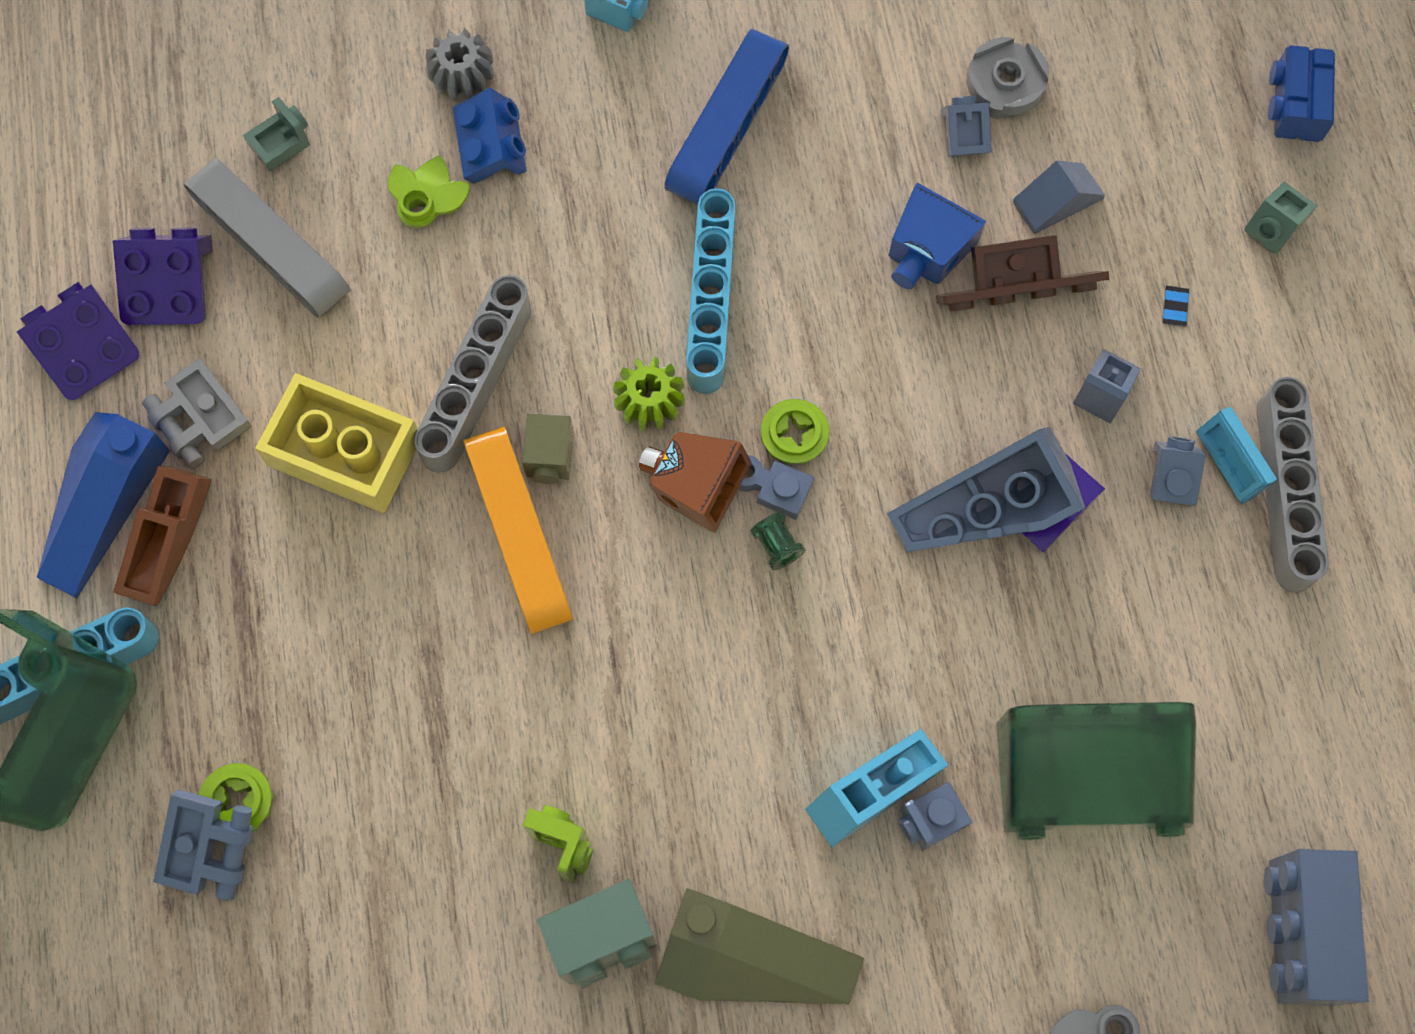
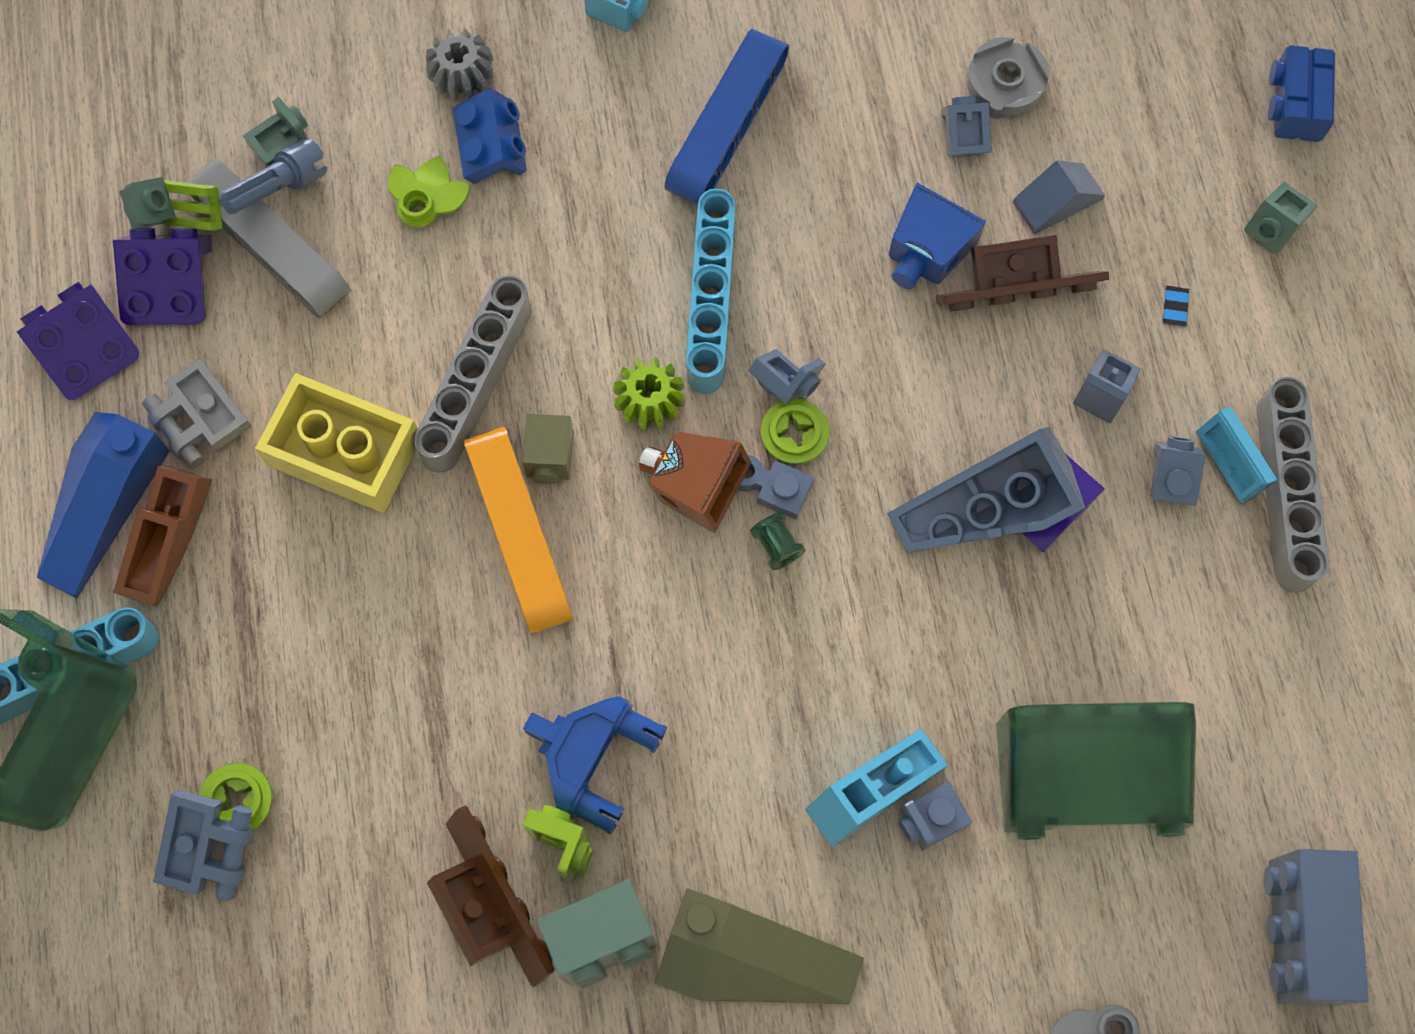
none -> sand green bracket [119,177,176,229]
none -> lime tile [161,180,222,231]
none -> sand blue piece [218,138,328,214]
none -> reddish brown bracket [427,805,555,987]
none -> blue connector [523,696,667,835]
none -> sand blue bracket [748,349,826,404]

